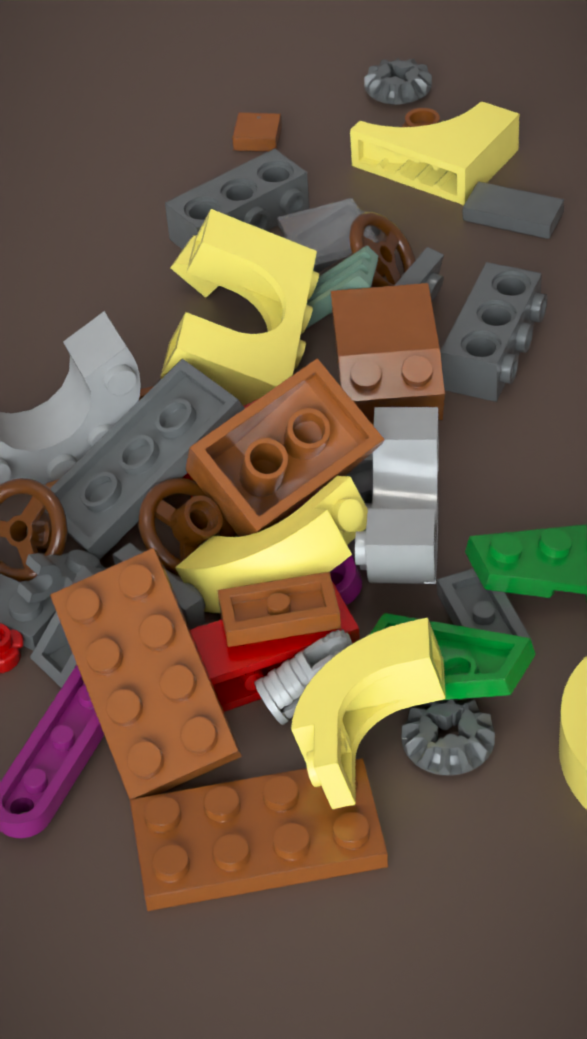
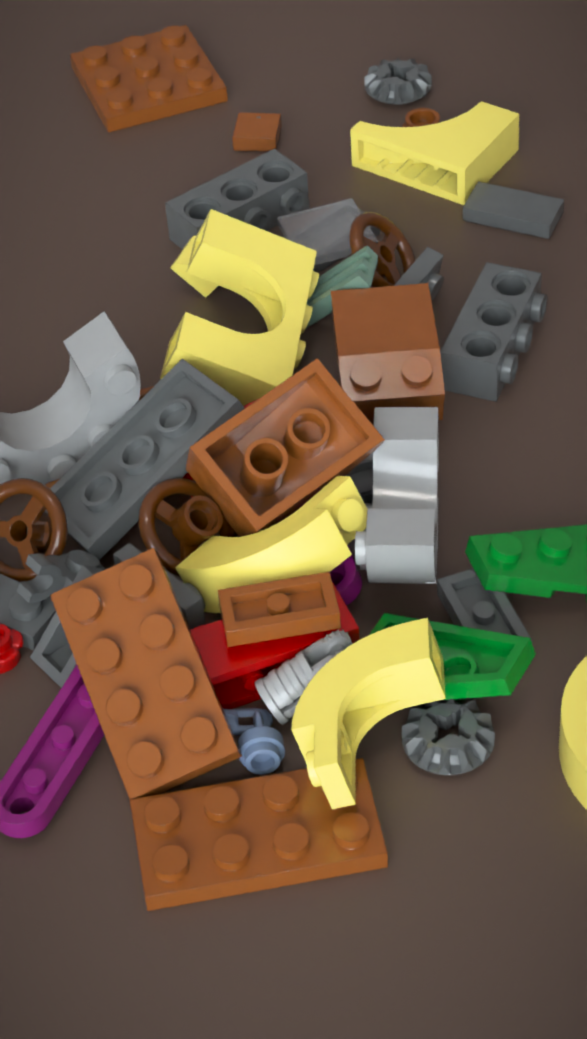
none -> dark orange plate [70,25,228,133]
none -> sand blue piece [223,708,285,775]

